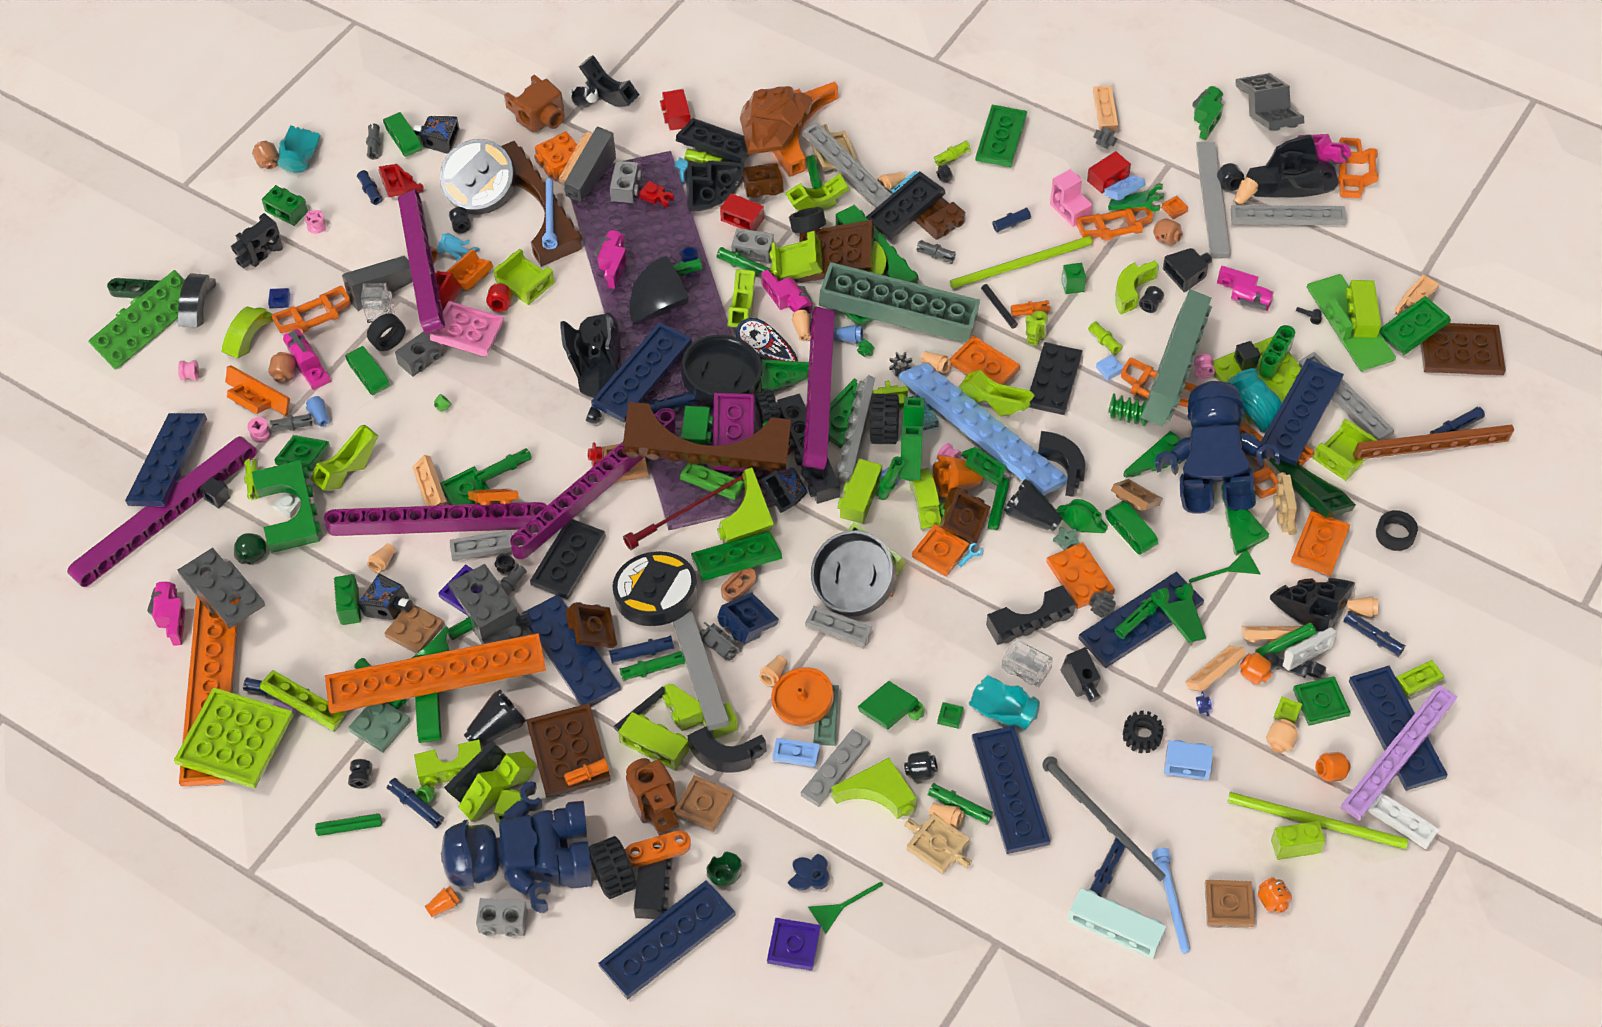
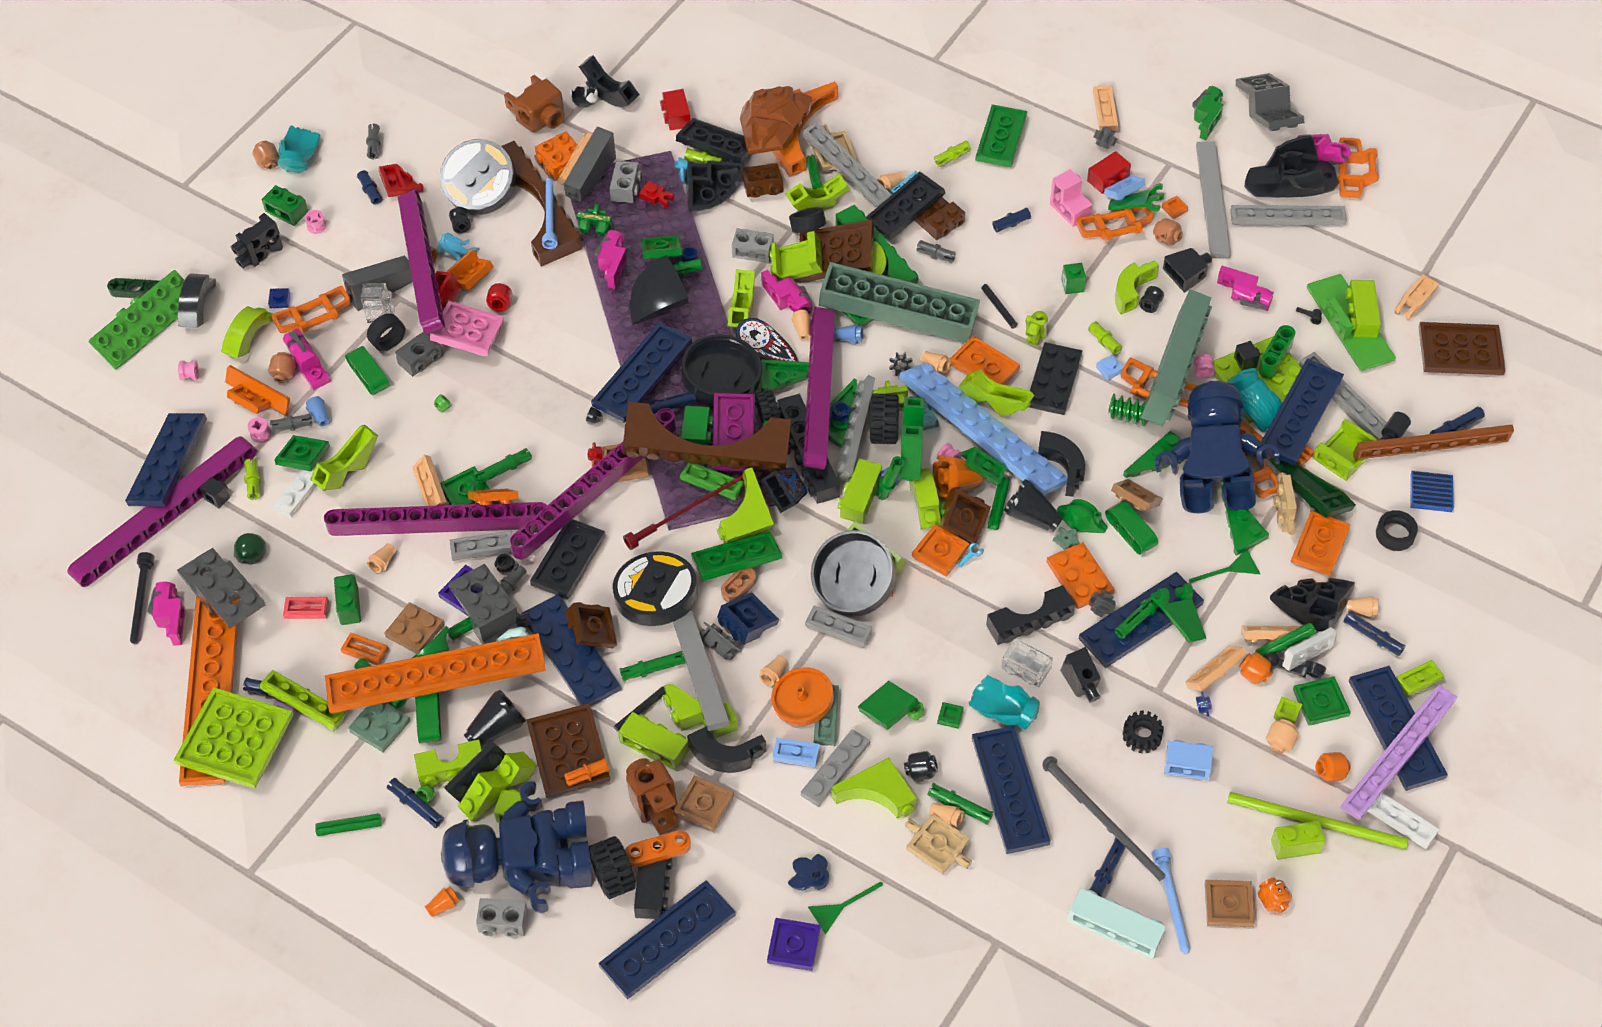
green arch [252,460,322,553] -> none
black wheel [348,759,373,789] -> none
black torso [358,573,413,620] -> none
green beam [383,112,422,157] -> none
black torso [413,116,460,154] -> none
lime panel [494,249,555,305] -> none
black piece [560,312,620,398] -> none
dark blue pin [609,635,674,664] -> none
dark green hair [706,851,742,886] -> none
green pin [716,247,771,277] -> none
red brick [720,193,764,231] -> none
green plate [856,339,875,357] -> none
black plate [936,164,953,182] -> none
lime piece [950,236,1092,289] -> none
orange axle [1011,300,1050,316] -> none
black head [1217,163,1245,191] -> none
light nougat cone [1233,177,1259,205] -> none
green plate [1379,296,1451,355] -> none
none -> black piece [130,552,155,644]
none -> coral tile [283,597,329,619]
none -> orange tile [341,632,389,665]
none -> light aqua arm [496,627,529,641]
none -> green hips [577,204,614,236]
none -> green tile [641,235,682,259]
none -> clear blue plate [829,402,851,423]
none -> black brick [1381,411,1411,439]
none -> tile [1410,471,1454,512]

